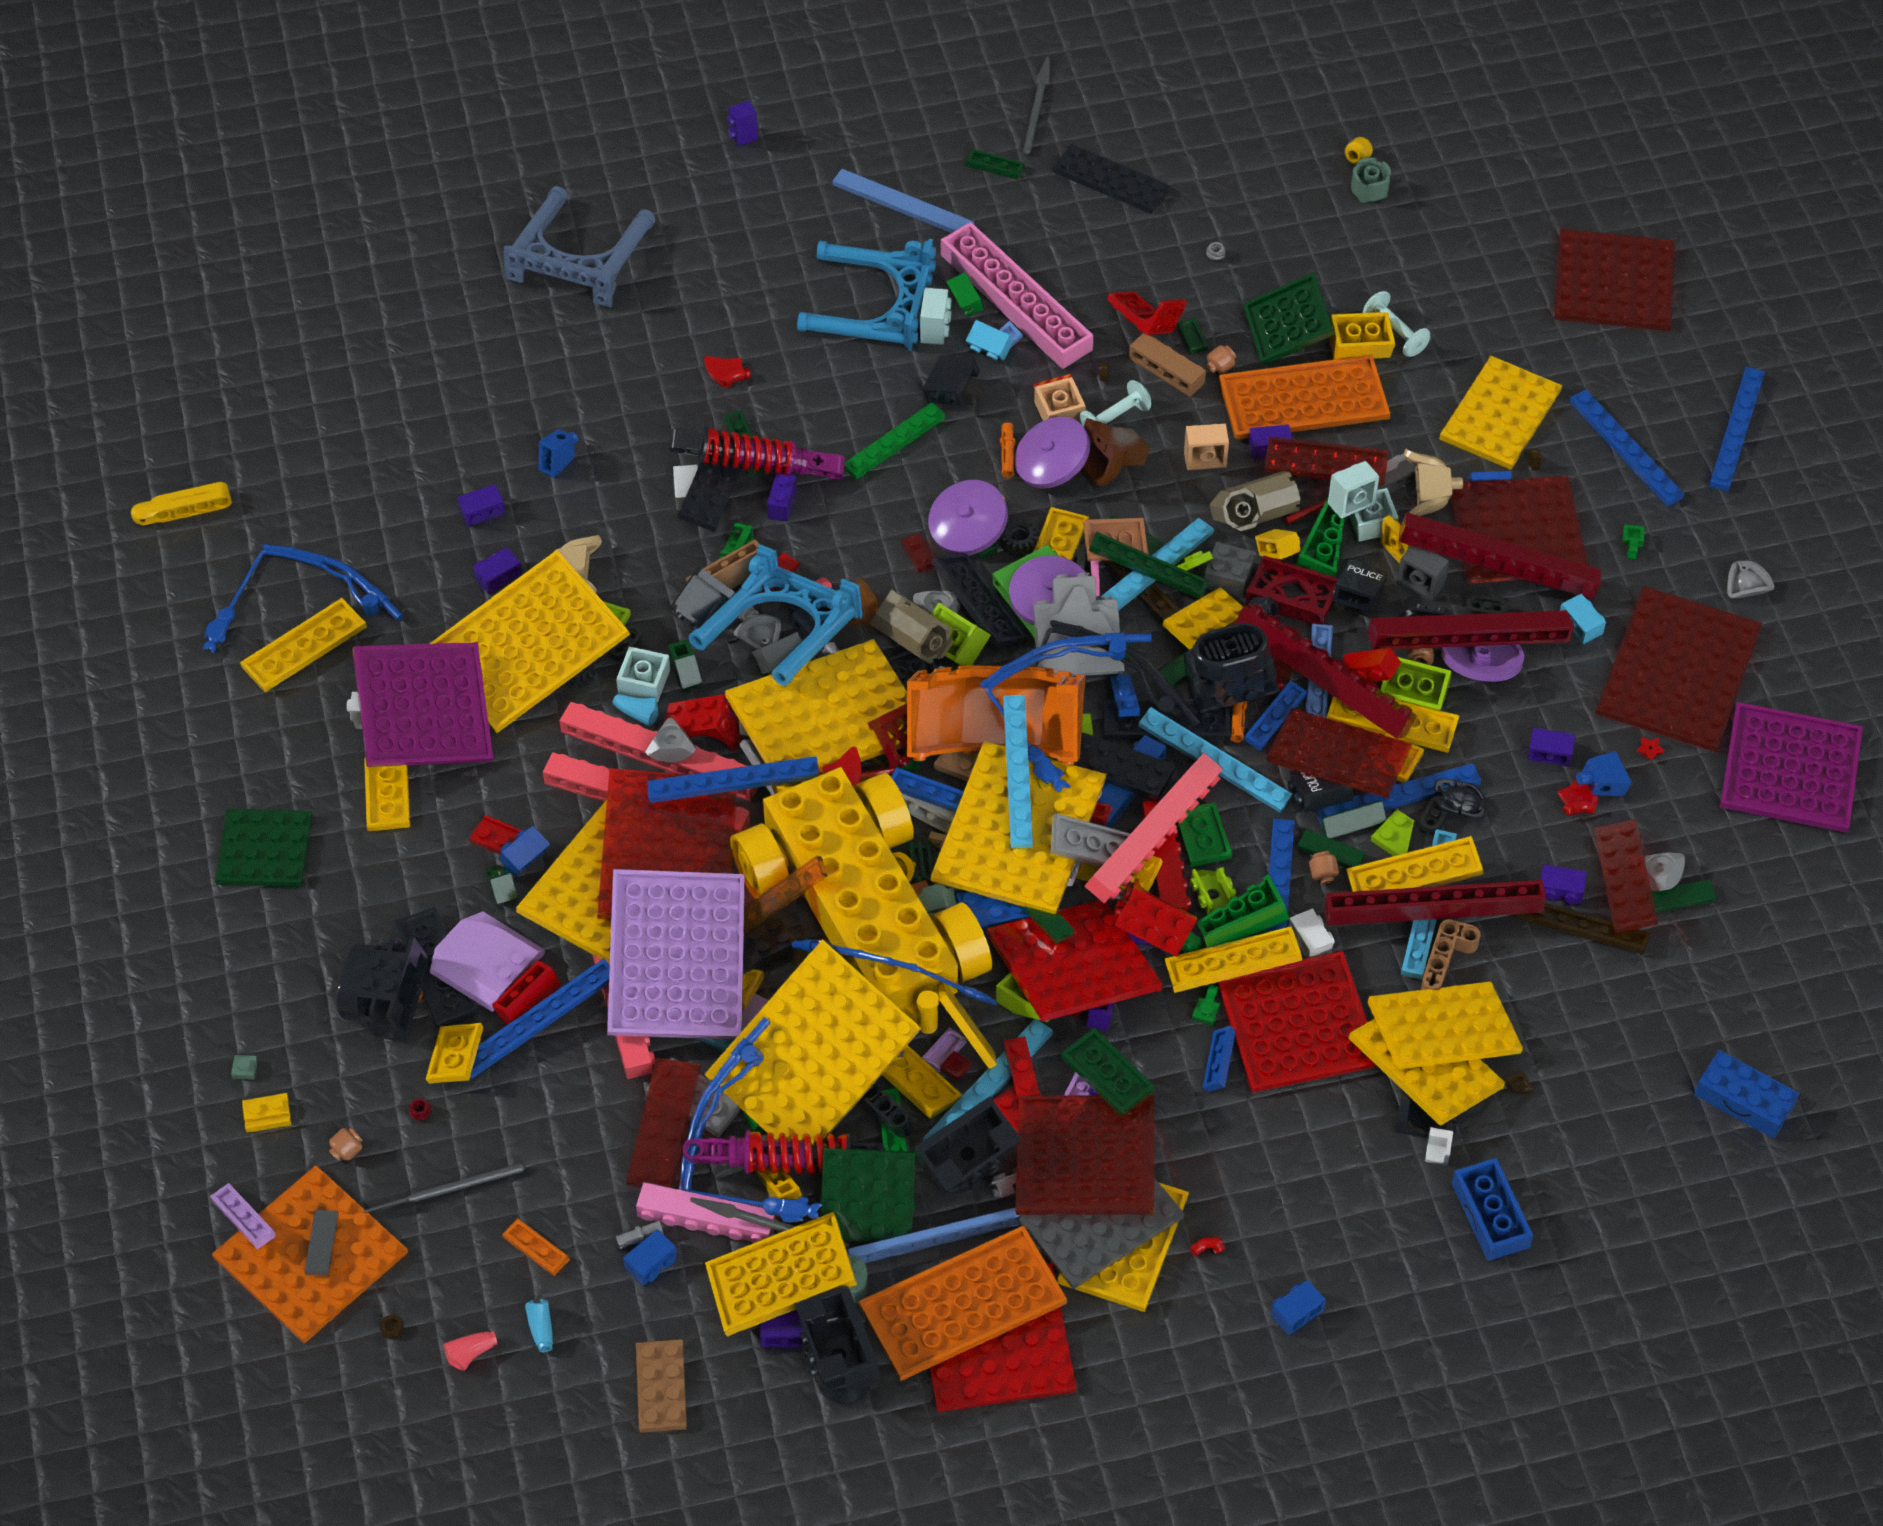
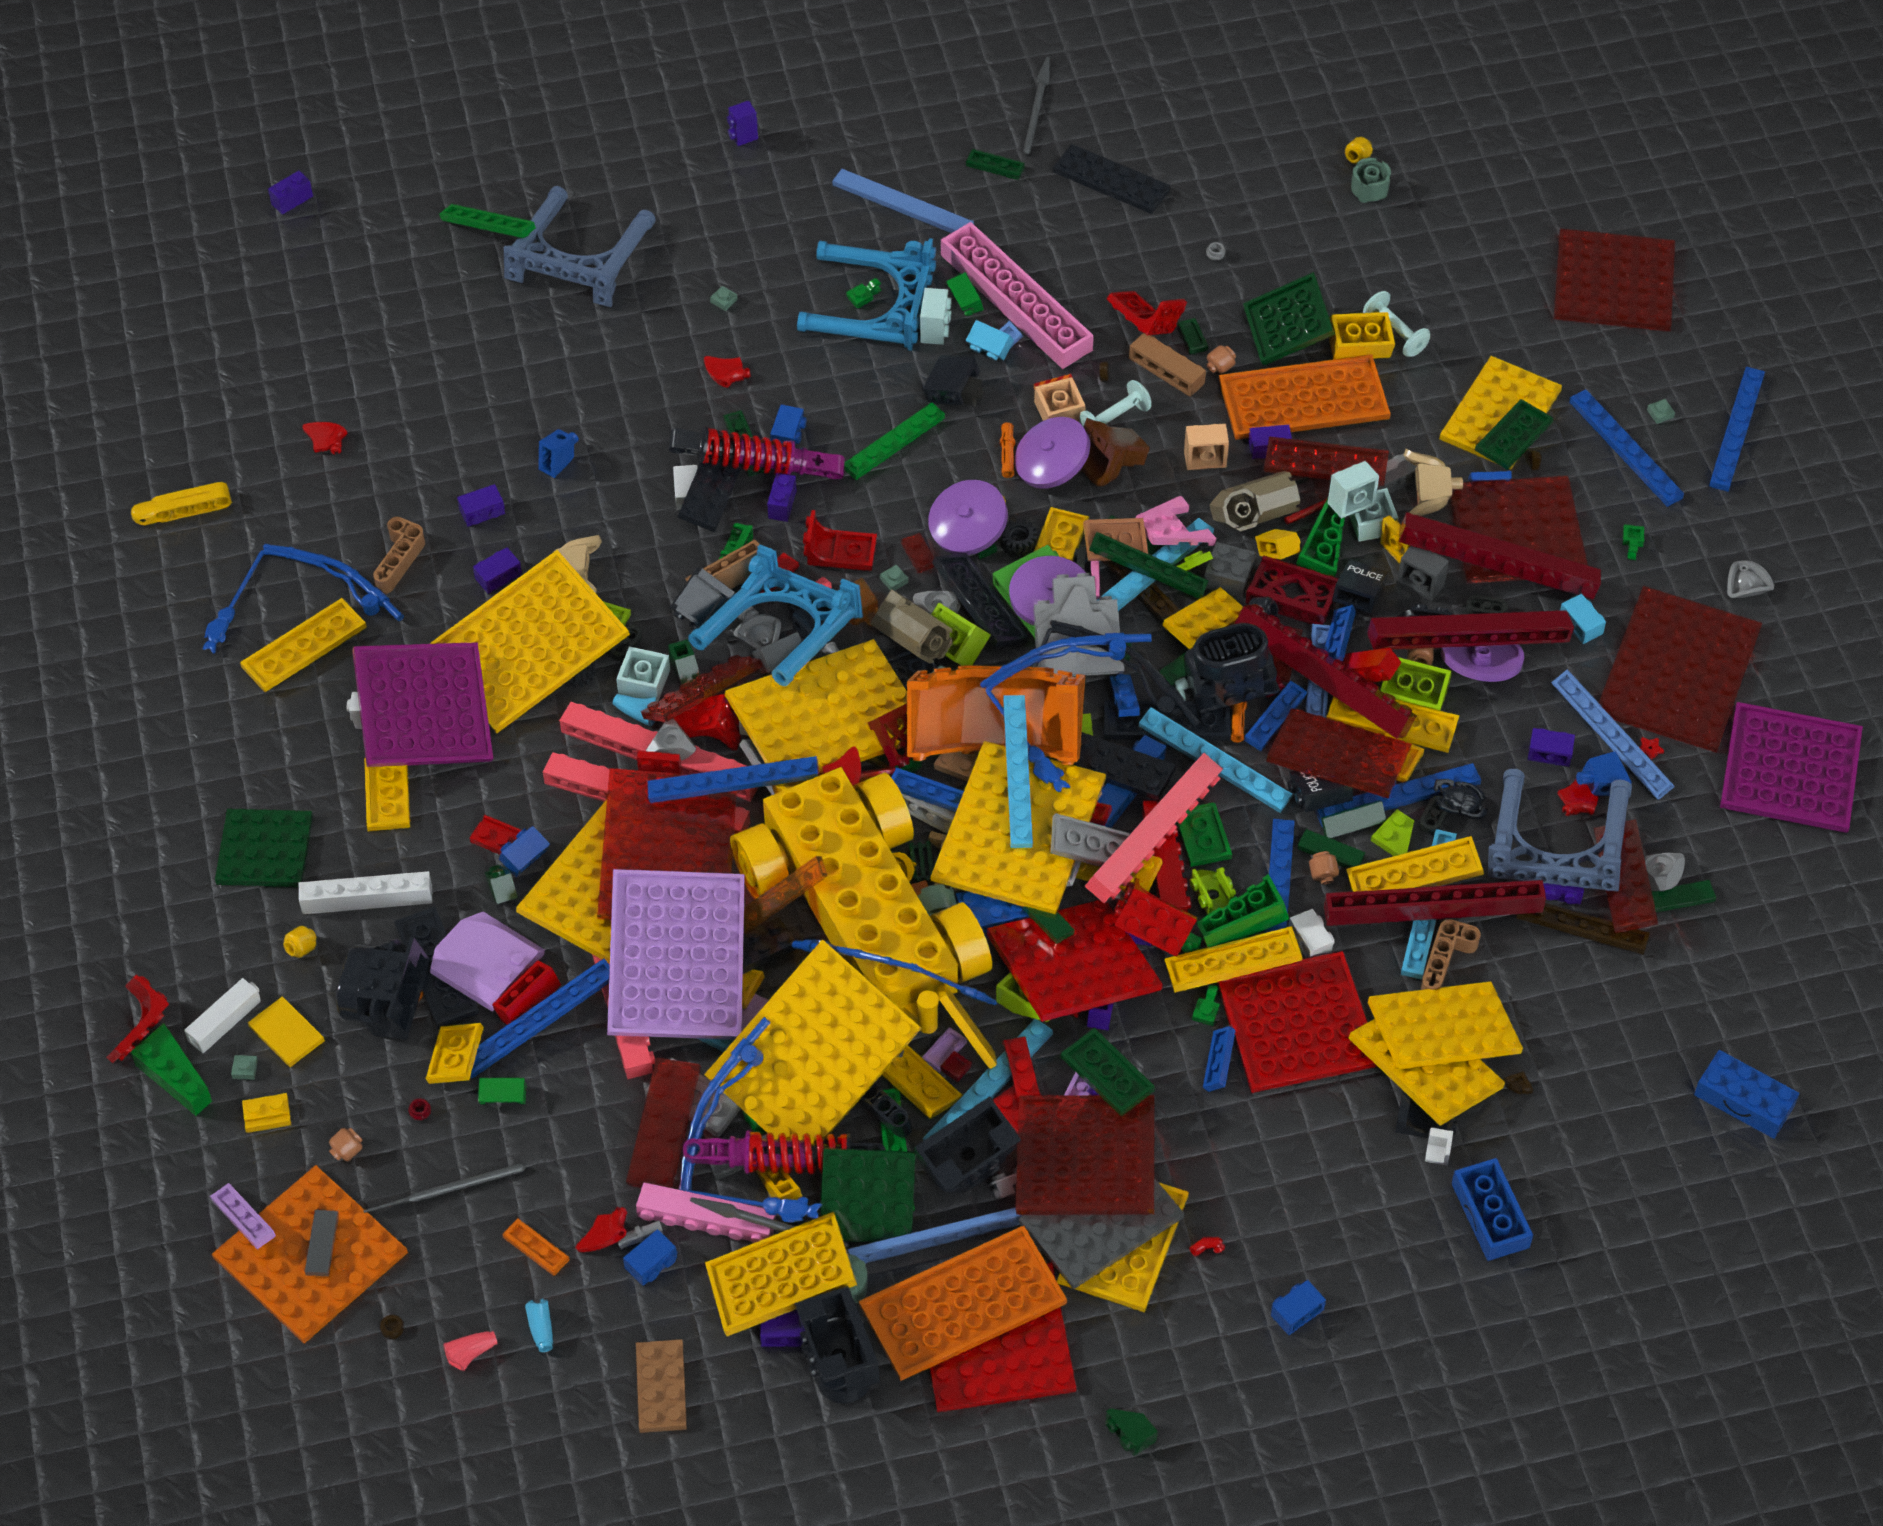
none -> red bracket [106,975,169,1063]
none -> green wedge [131,1023,212,1116]
none -> white brick [184,978,261,1053]
none -> yellow tile [248,996,325,1067]
none -> dark purple brick [268,171,313,215]
none -> yellow head [283,926,317,958]
none -> white brick [299,871,432,914]
none -> red arm [302,422,348,455]
none -> medium nougat beam [373,517,425,594]
none -> green plate [439,204,536,238]
none -> green hinge [478,1078,527,1104]
none -> red arm [575,1207,627,1252]
none -> red plate [637,750,682,781]
none -> clear red plate [641,655,763,722]
none -> sand green plate [710,286,738,311]
none -> blue brick [770,405,807,447]
none -> red bracket [803,510,877,571]
none -> green plate [846,278,881,309]
none -> sand green plate [880,565,908,591]
none -> dark green slope [1105,1409,1158,1456]
none -> bright pink wing [1136,496,1216,546]
none -> light aqua hand [1175,678,1189,701]
none -> blue plate [1324,605,1356,662]
none -> dark green tile [1475,399,1554,470]
none -> sand blue arch [1488,769,1632,891]
none -> medium blue tile [1551,669,1674,800]
none -> sand green plate [1647,399,1675,424]

